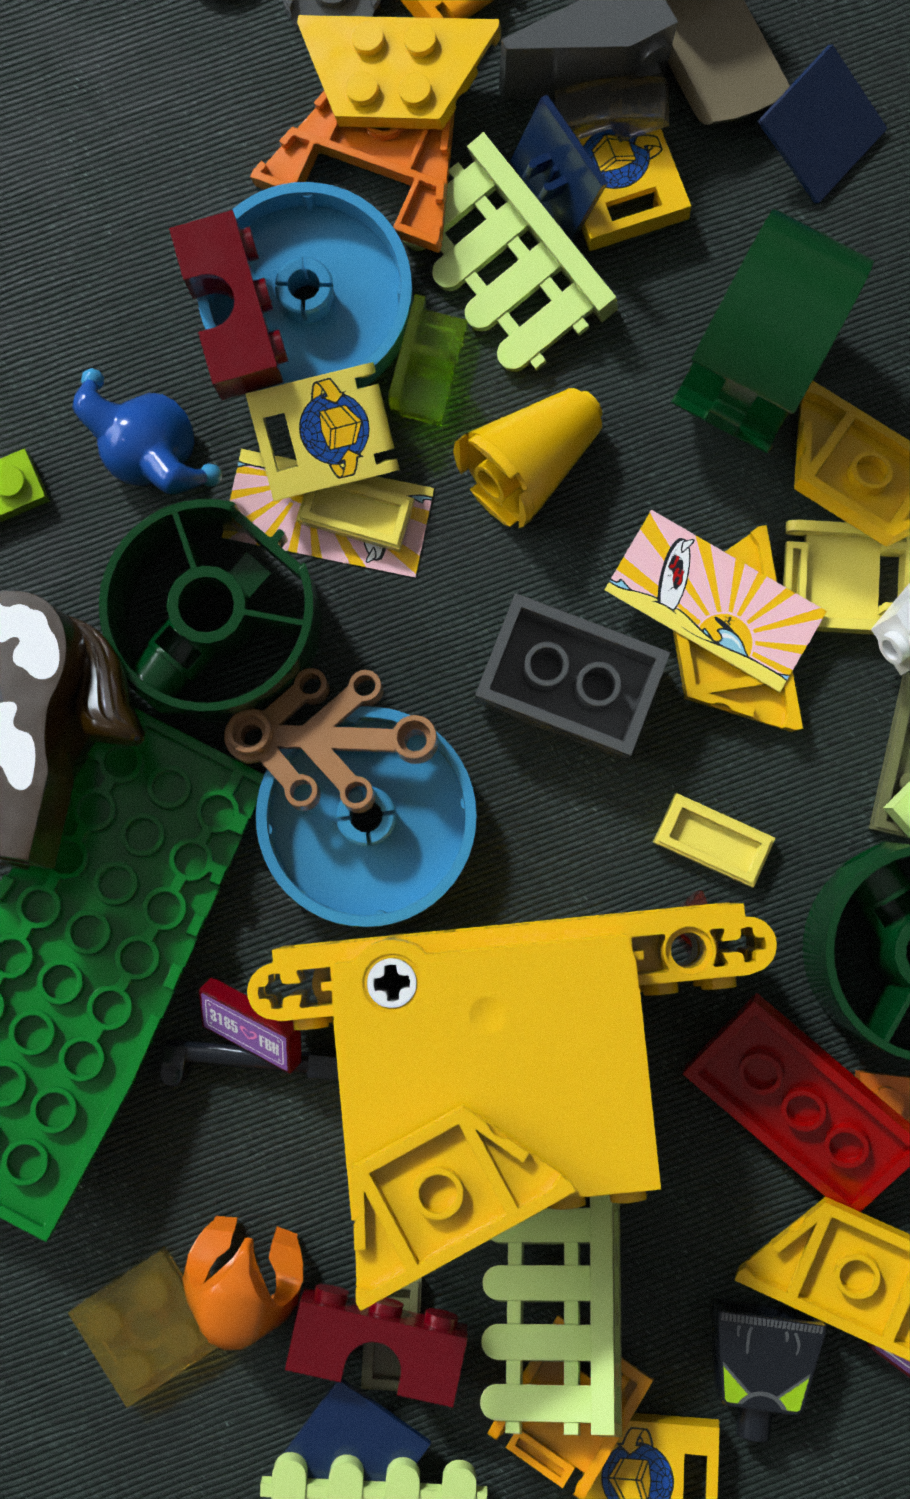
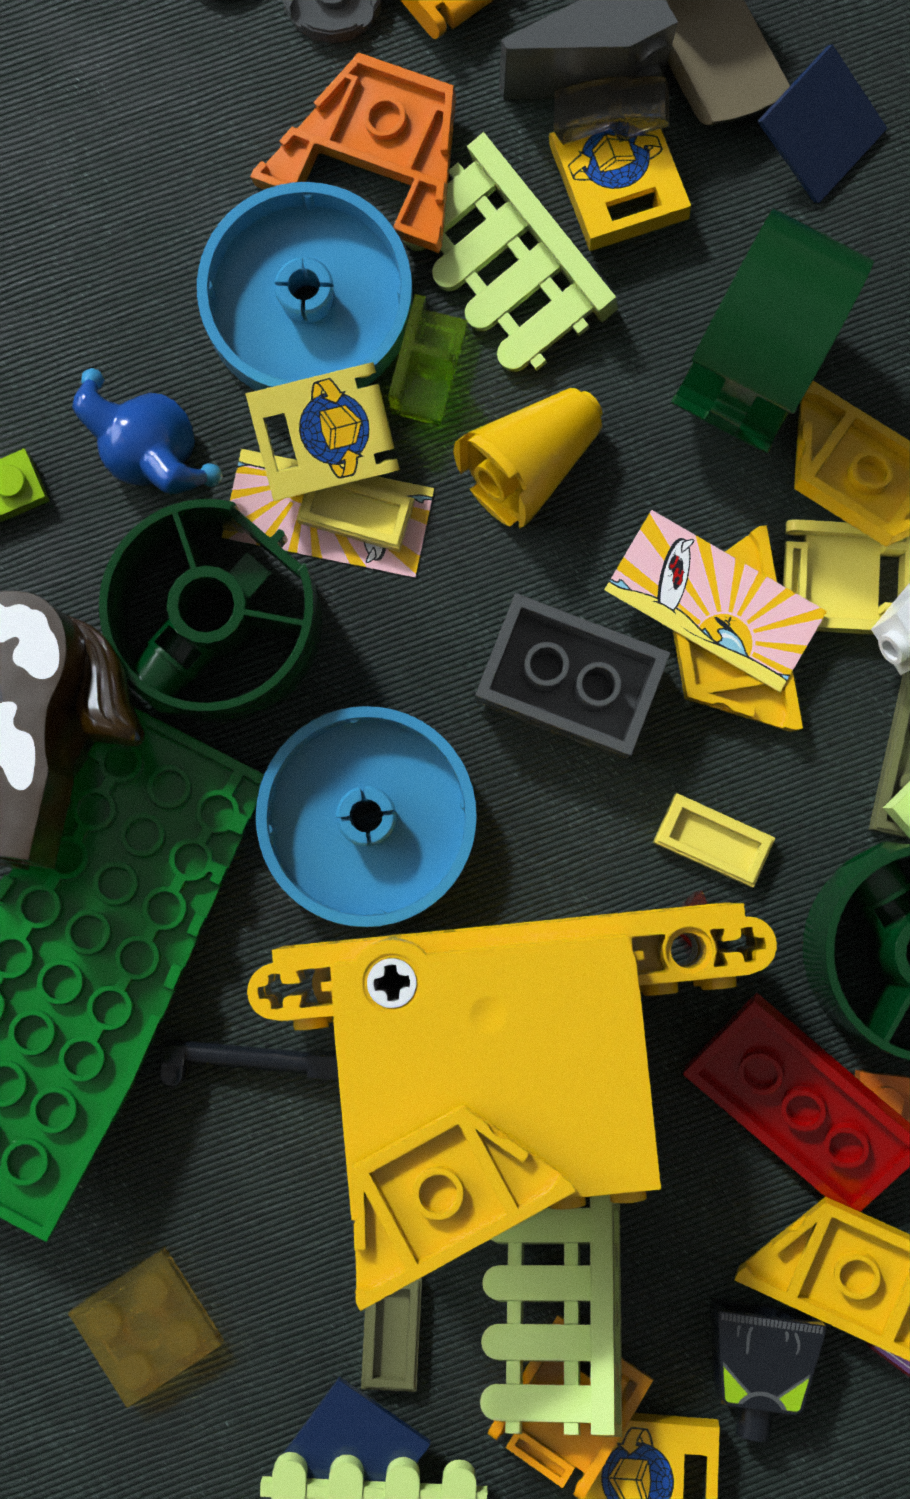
dark red arch [169,210,289,400] -> none
orange piece [183,1216,303,1350] -> none
tile [199,977,302,1074] -> none
medium nougat plant [224,668,438,813] -> none
dark red arch [285,1284,468,1408] -> none
yellow wing [297,15,501,130] -> none
dark blue piece [510,95,608,243] -> none

